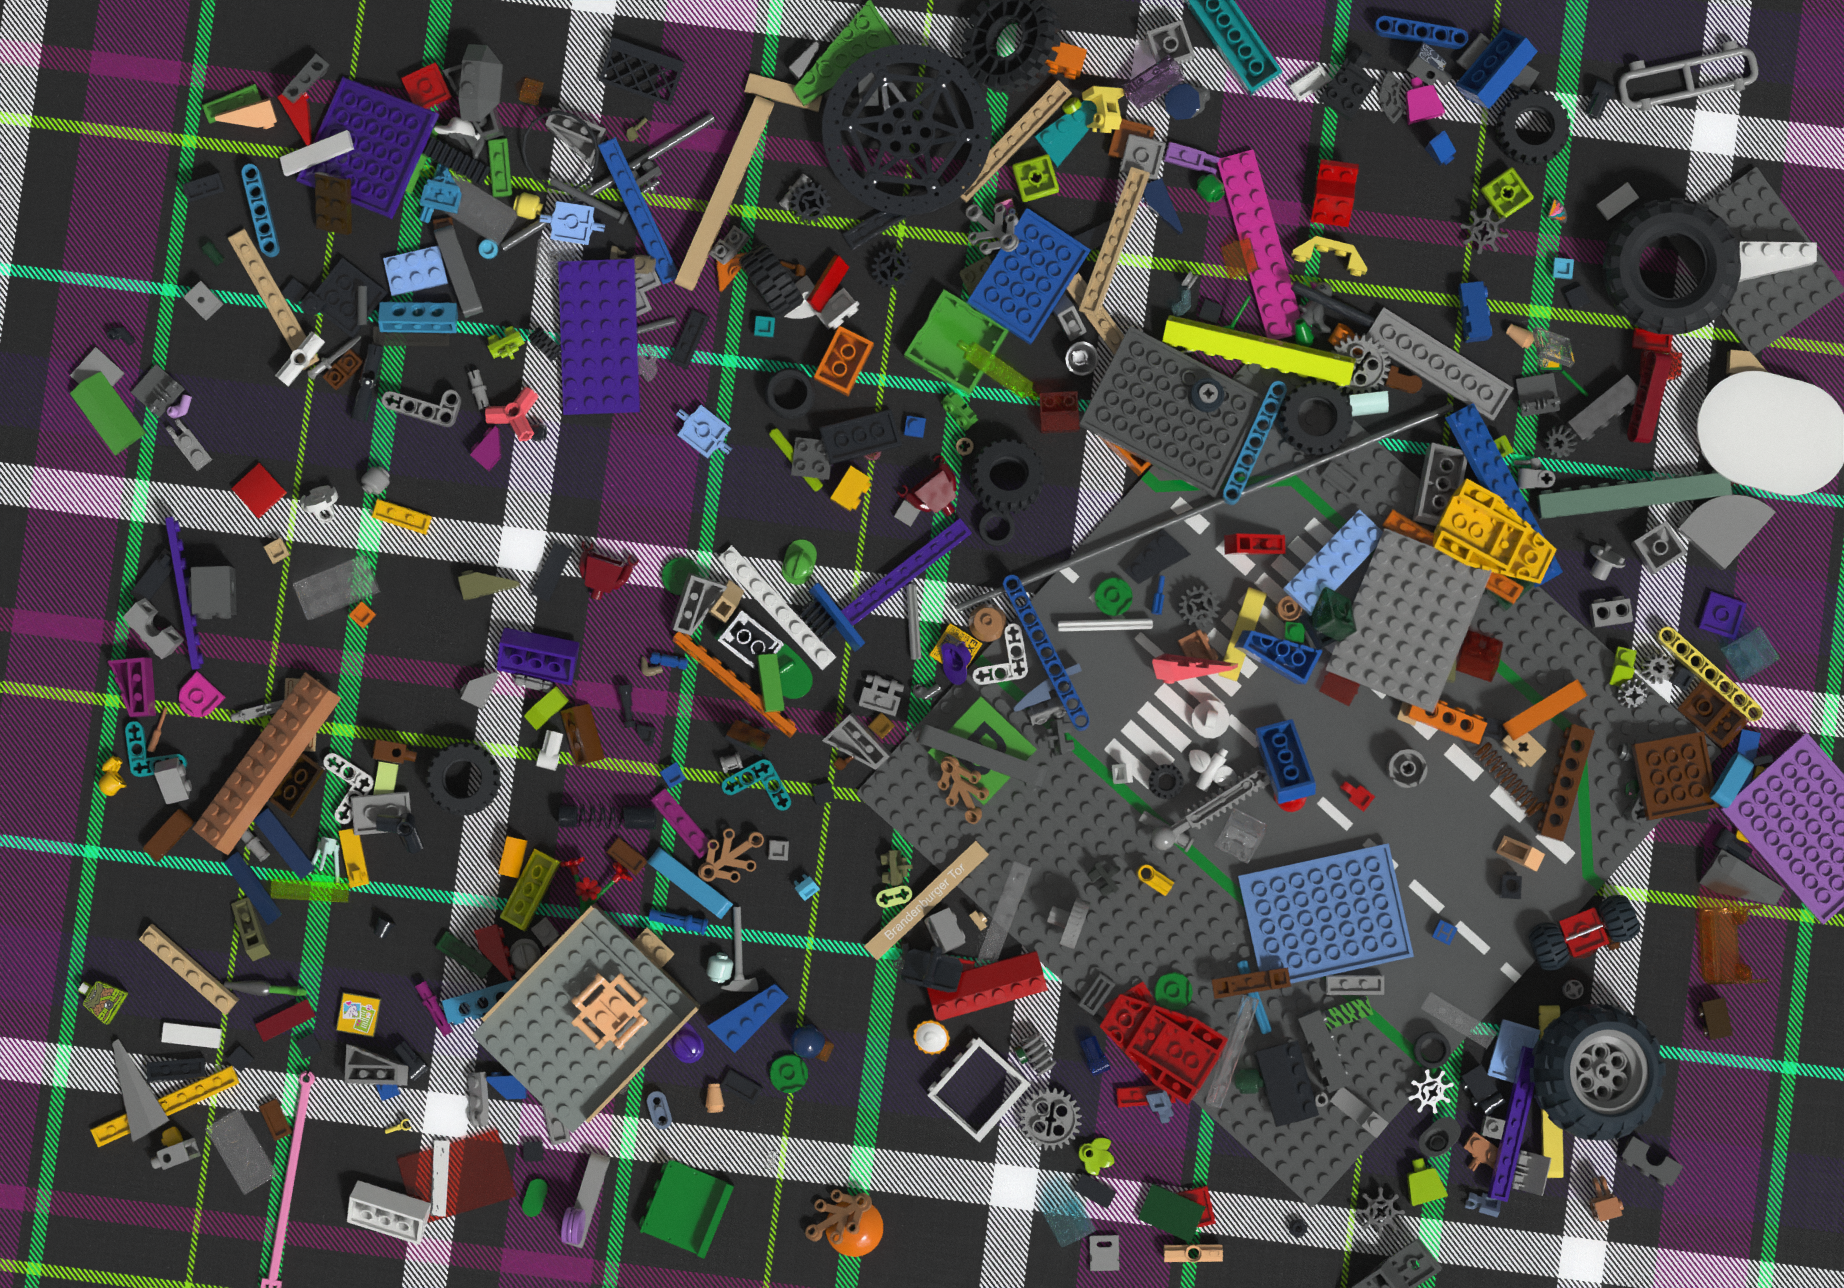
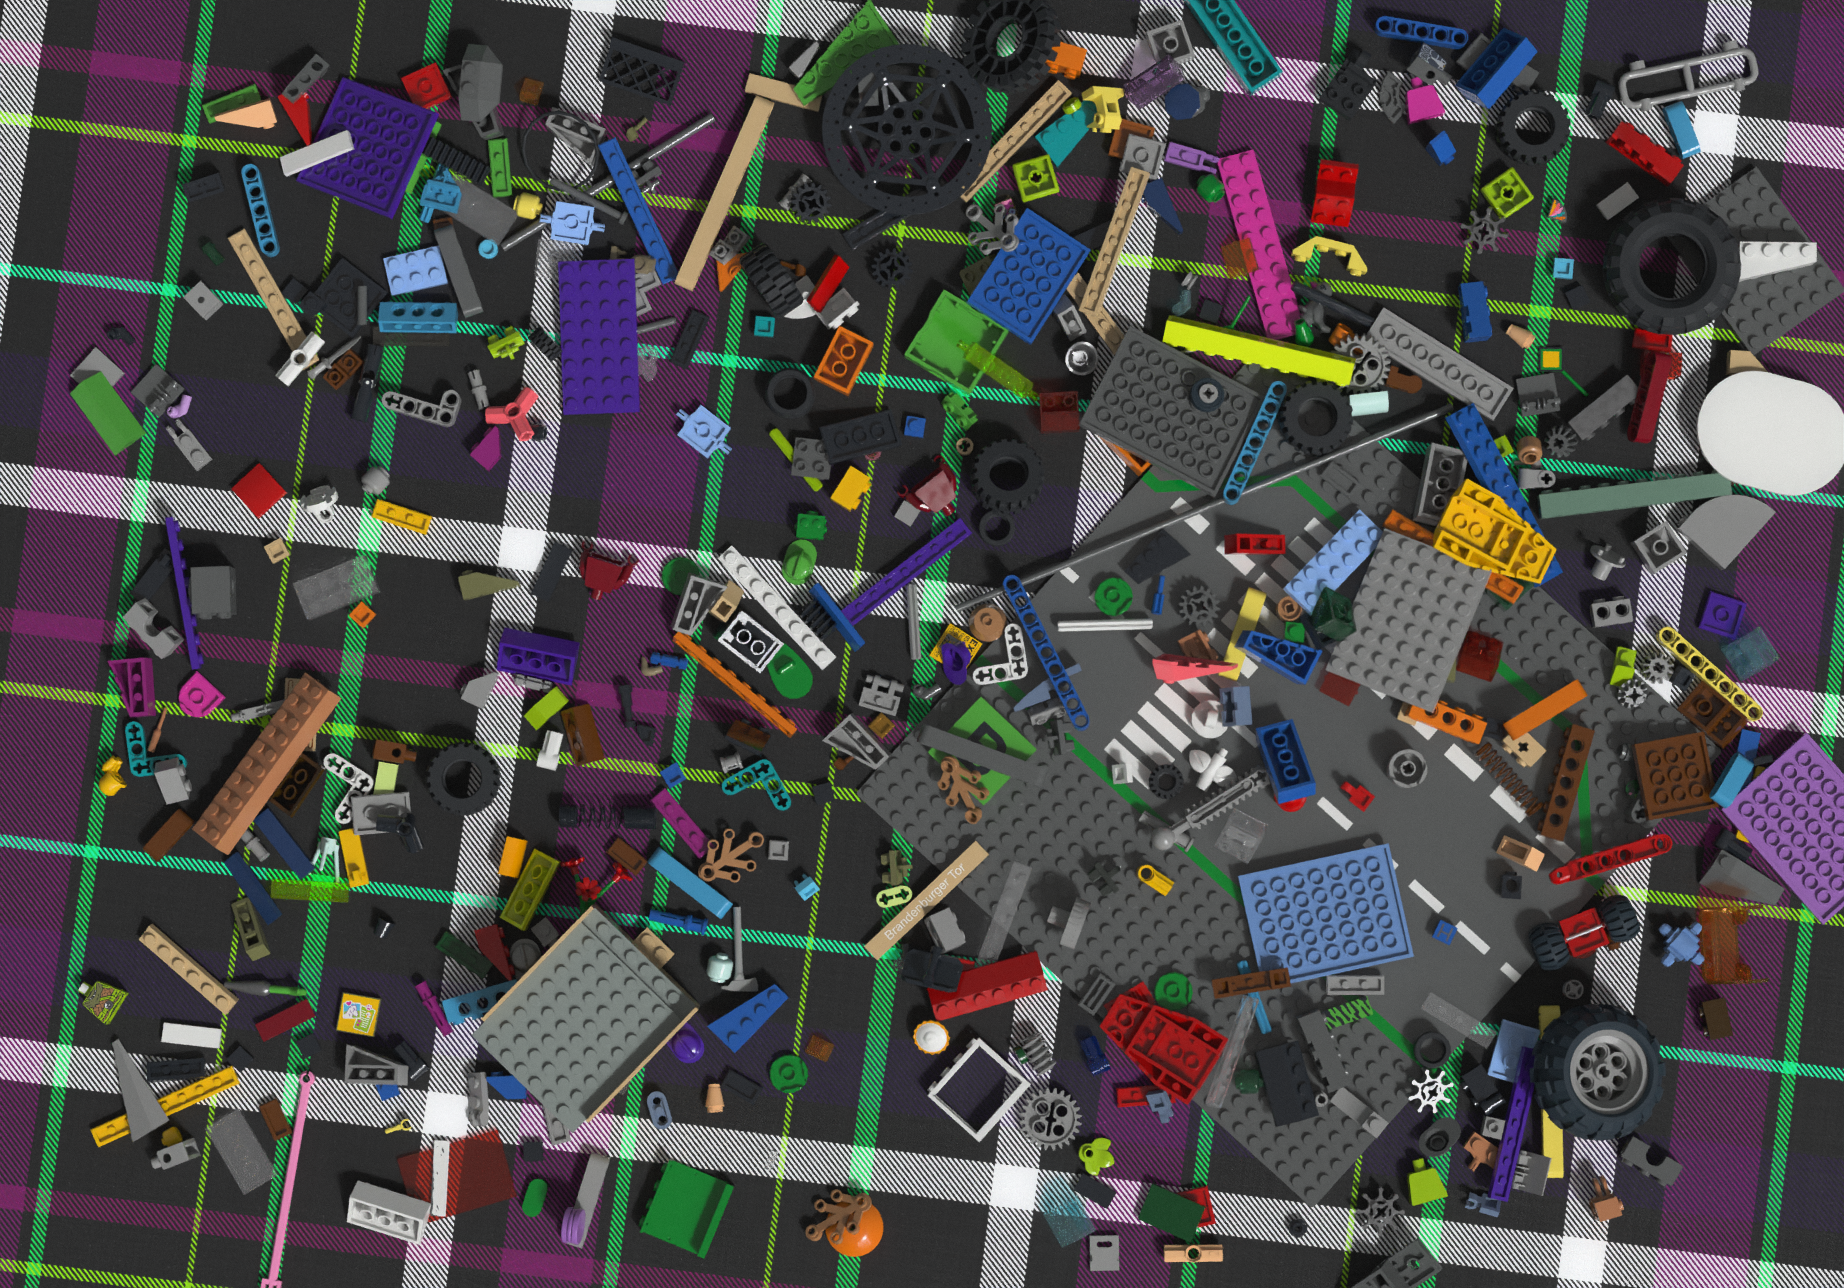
dark brown plate [315,172,352,235] -> none
hair [434,117,484,161] -> none
light nougat brick [571,973,649,1050] -> none
bright green tile [757,654,784,712] -> none
dark blue helmet [790,1024,825,1059] -> none
tan plate [969,911,987,931] -> none
white tile [1288,65,1331,102] -> none
clear tile [1533,326,1575,368] -> none
none -> green head [794,511,827,540]
none -> sand blue brick [1219,686,1252,727]
none -> medium nougat head [1516,436,1542,464]
none -> red piece [1548,834,1672,885]
none -> red wedge [1605,121,1684,187]
none -> medium blue piece [1658,922,1705,967]
none -> dark azure beam [1663,101,1701,159]

